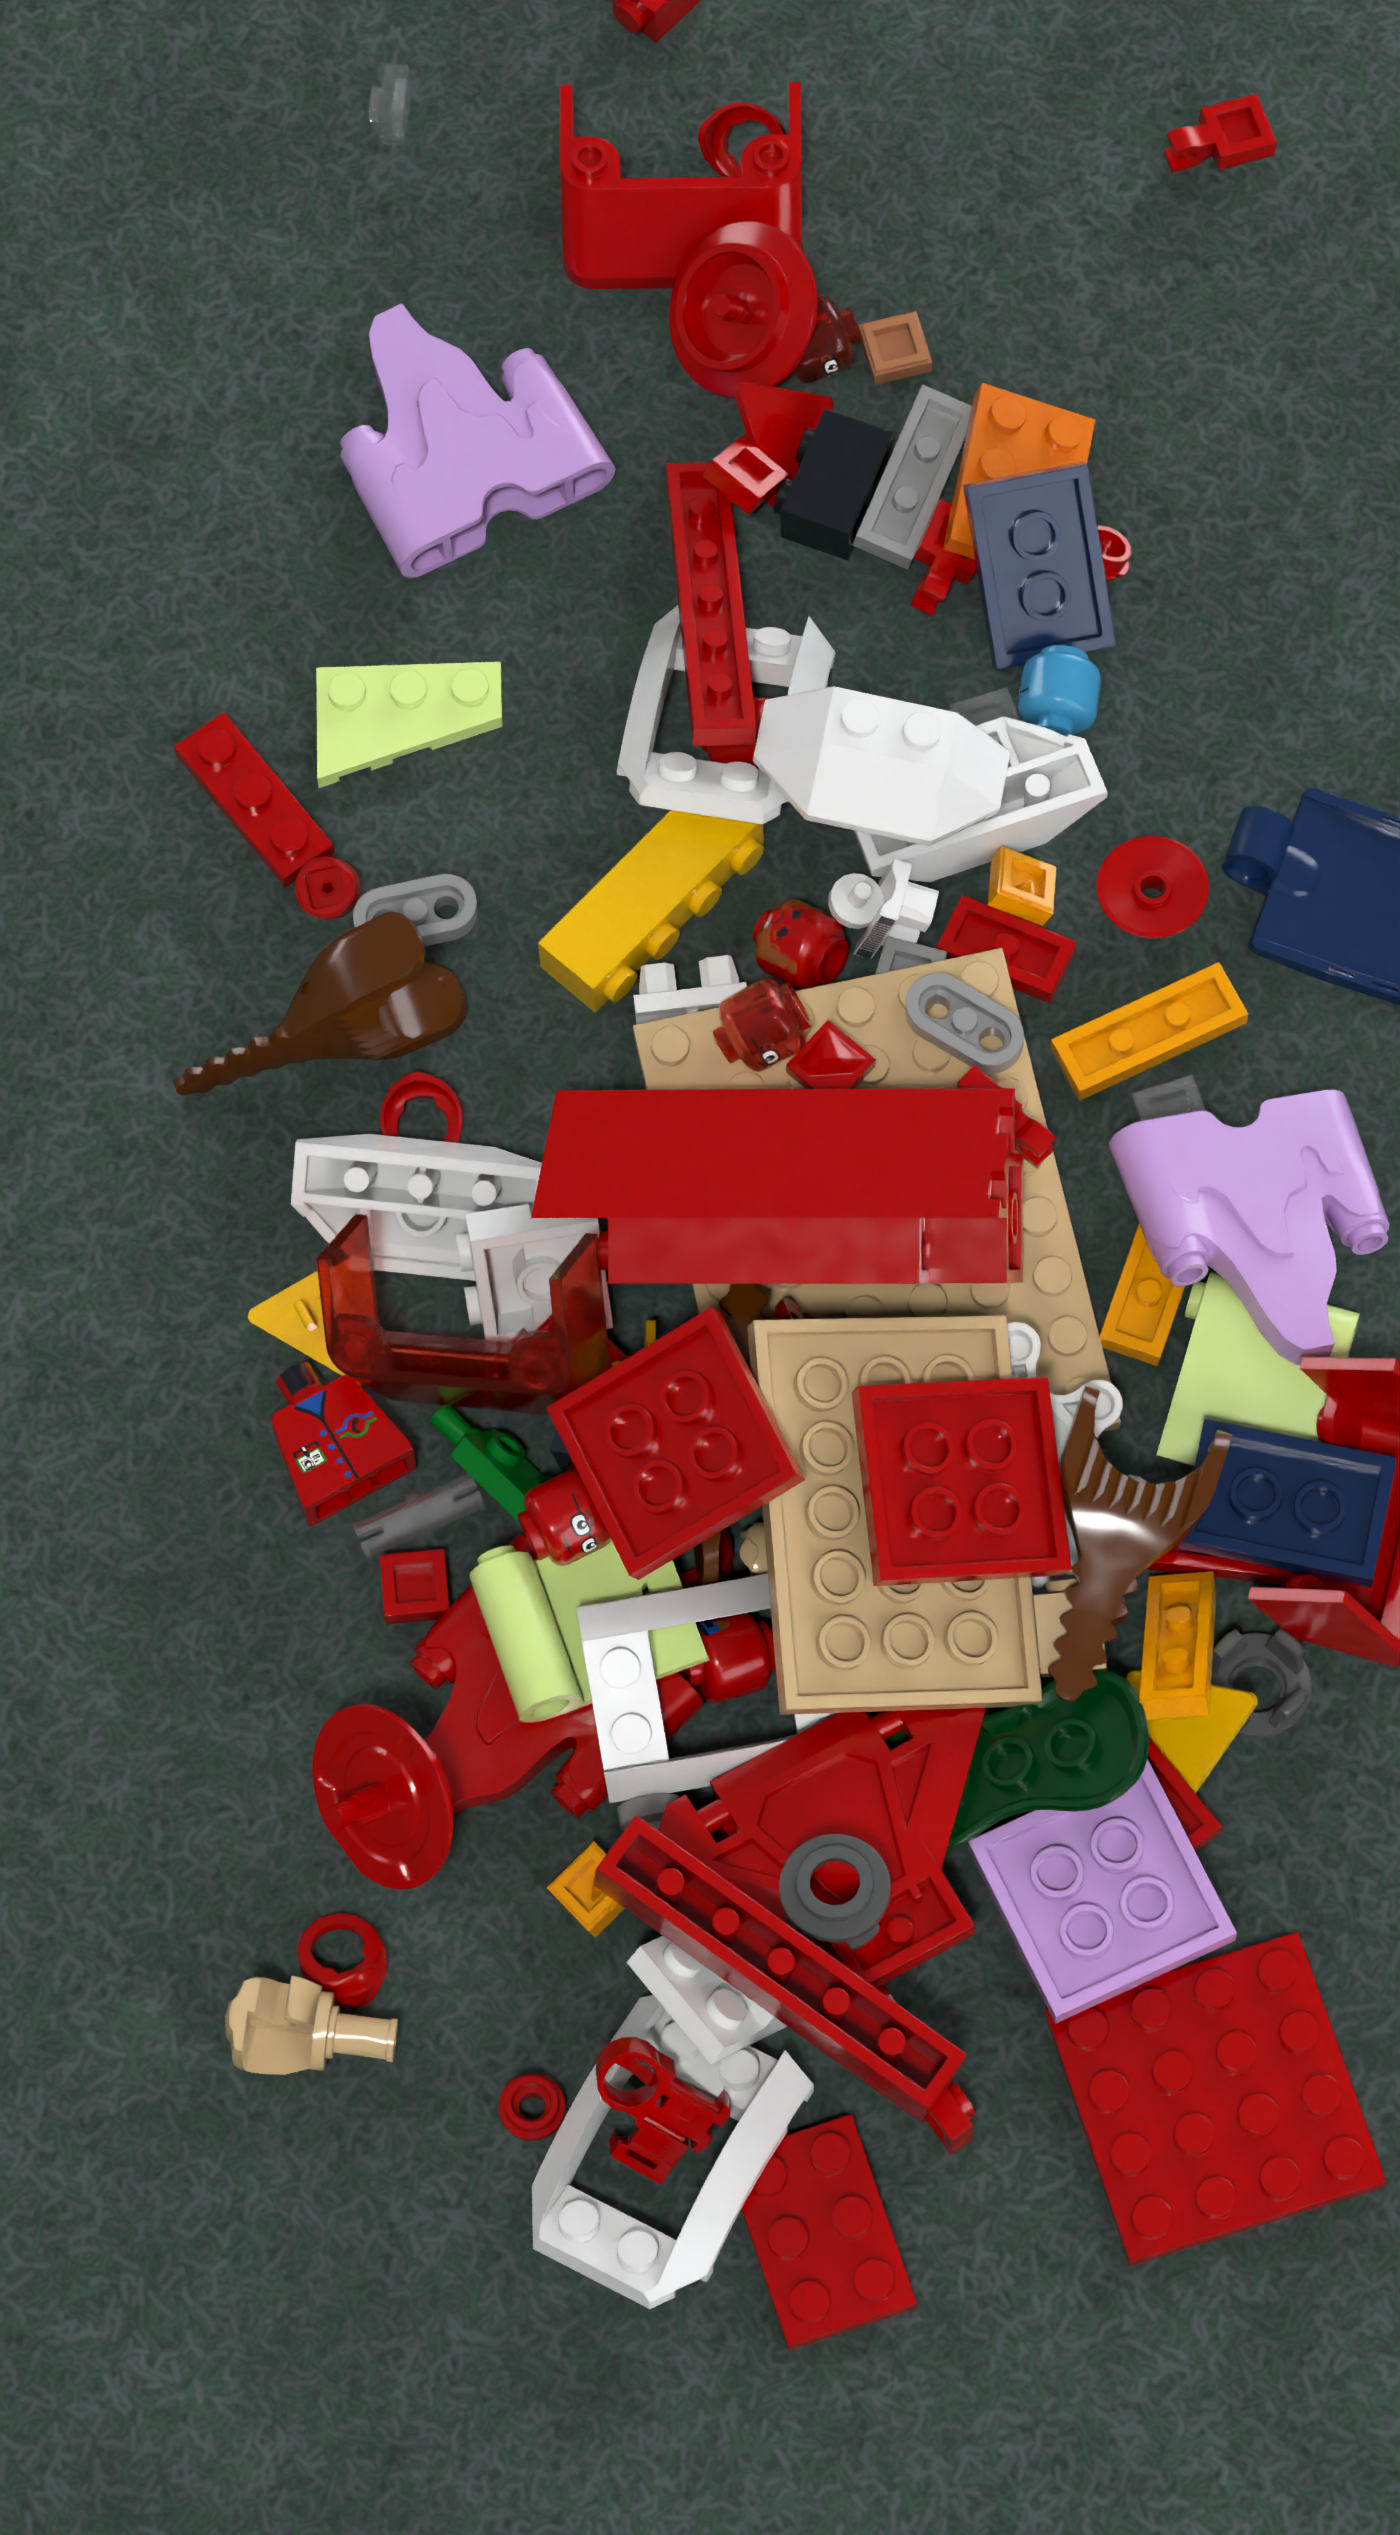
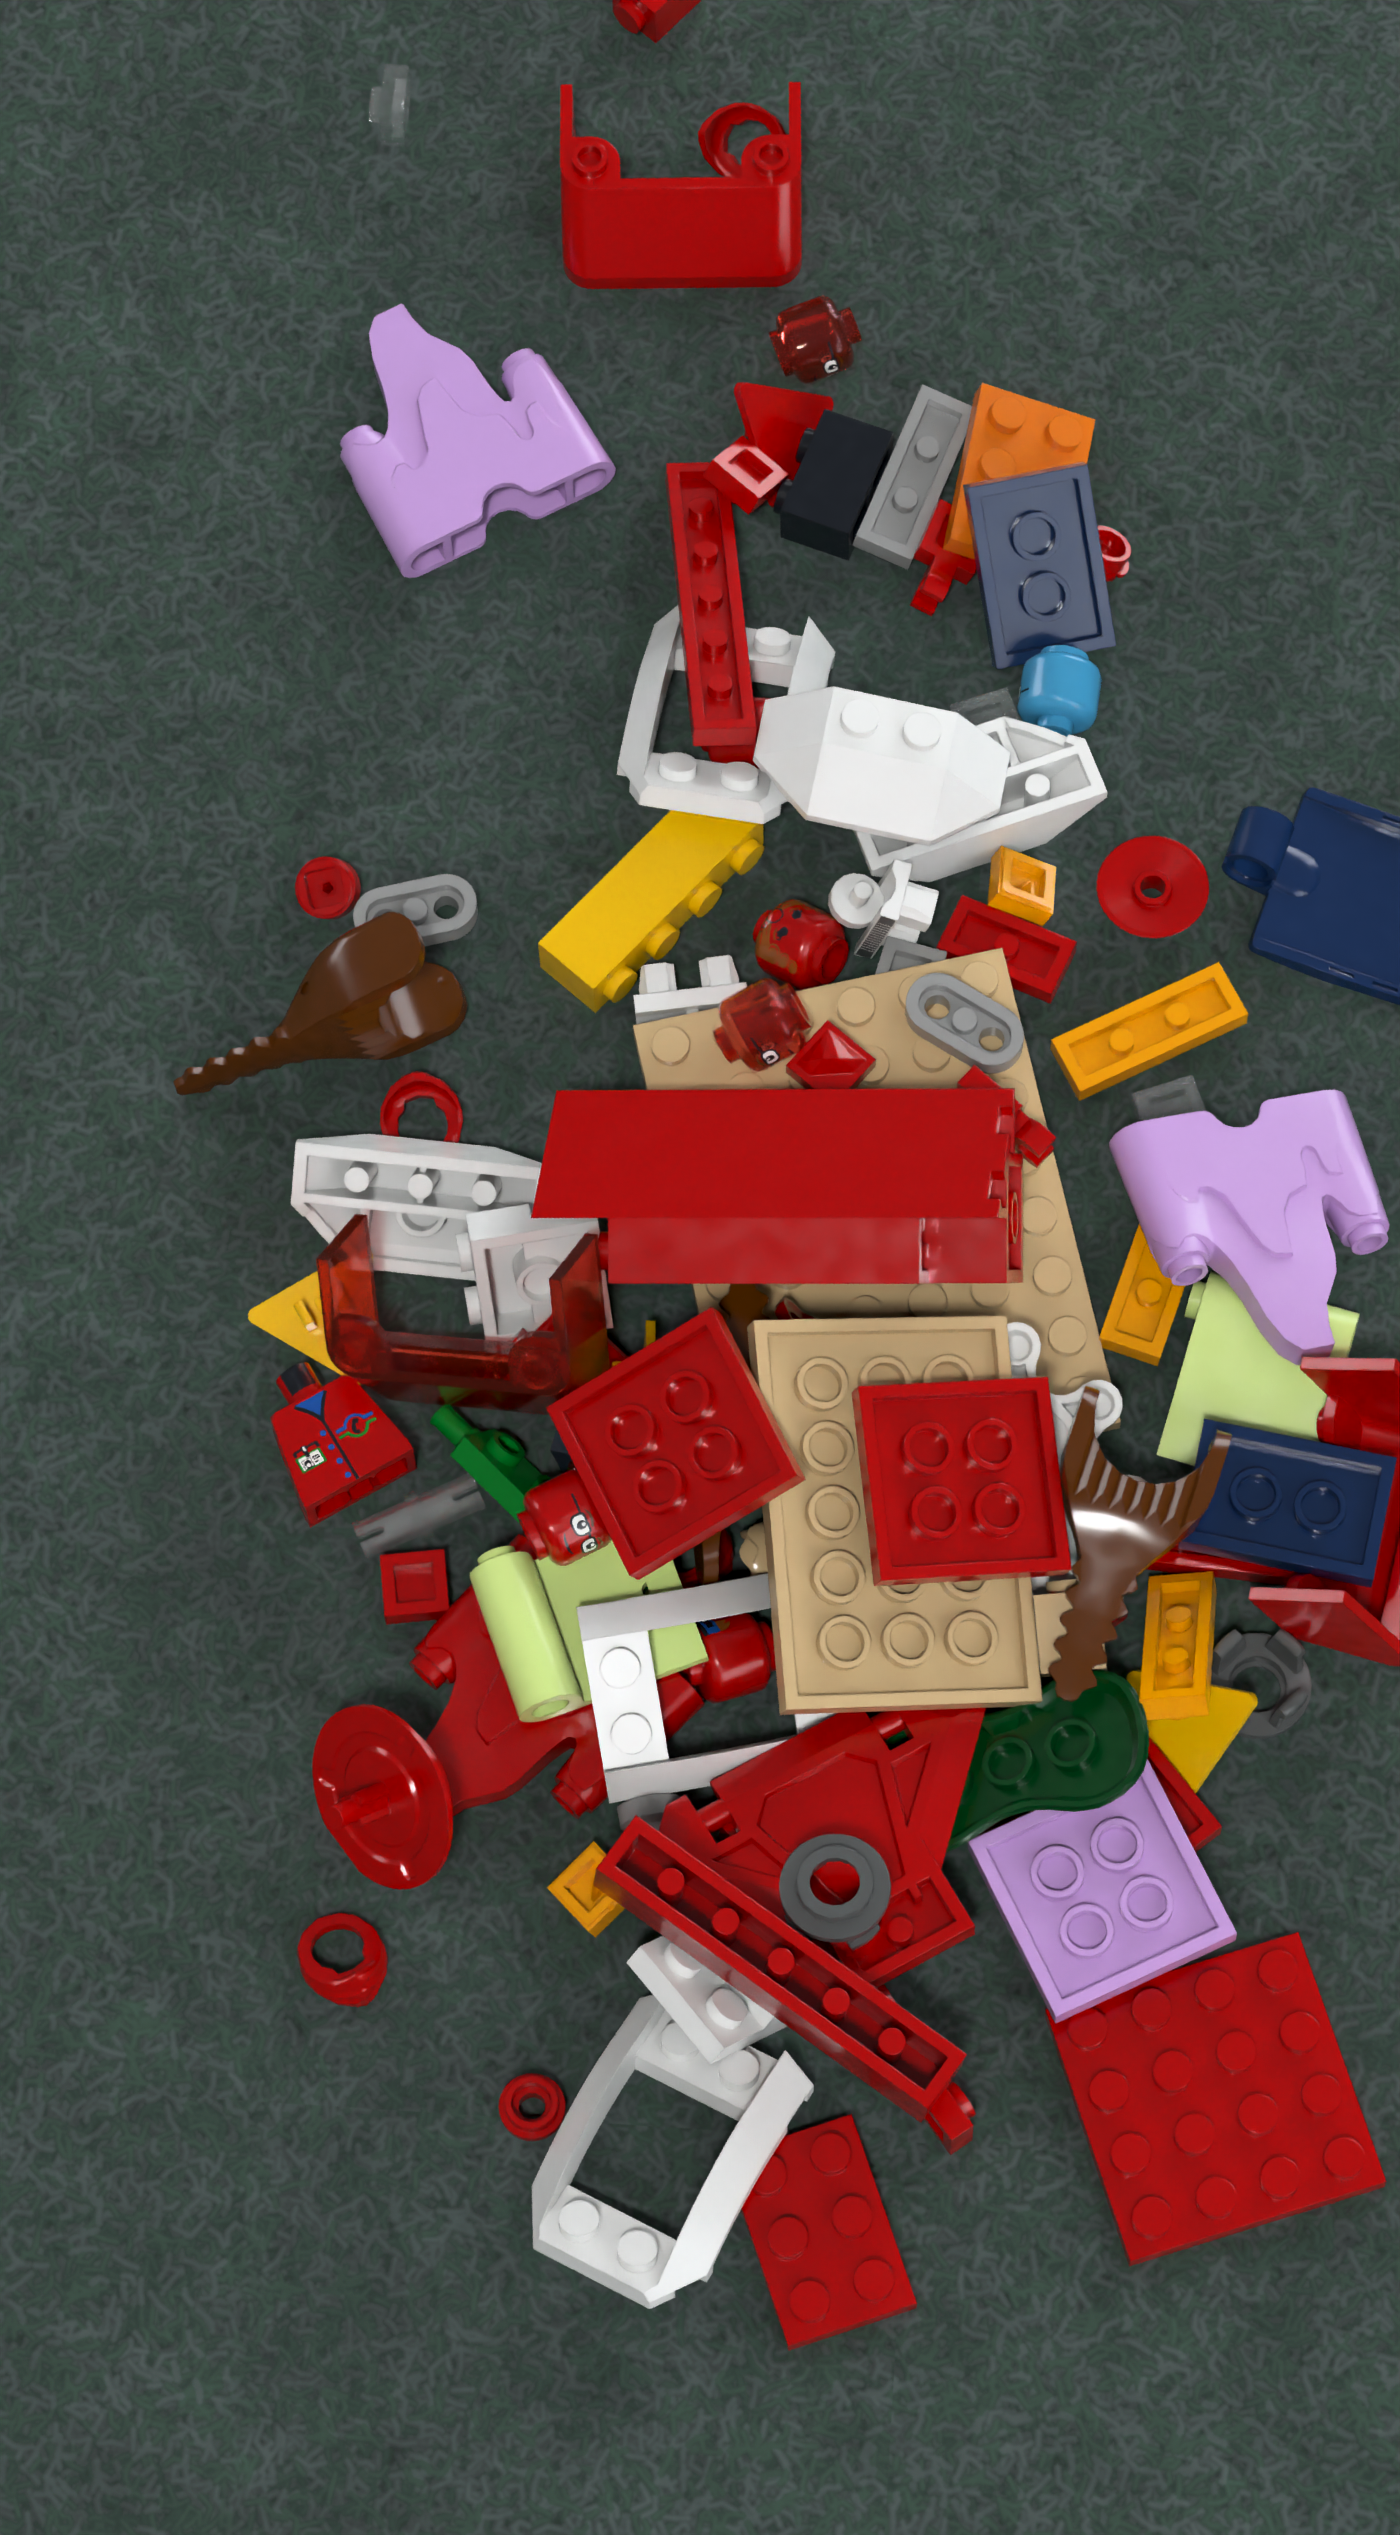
red plate [174,712,335,888] -> none
tan piece [225,1976,398,2075] -> none
yellowish green wing [316,662,503,788] -> none
red piece [596,2037,731,2185] -> none
red piece [669,221,818,398] -> none
nougat tile [858,311,932,385] -> none
red plate [1164,94,1277,173] -> none

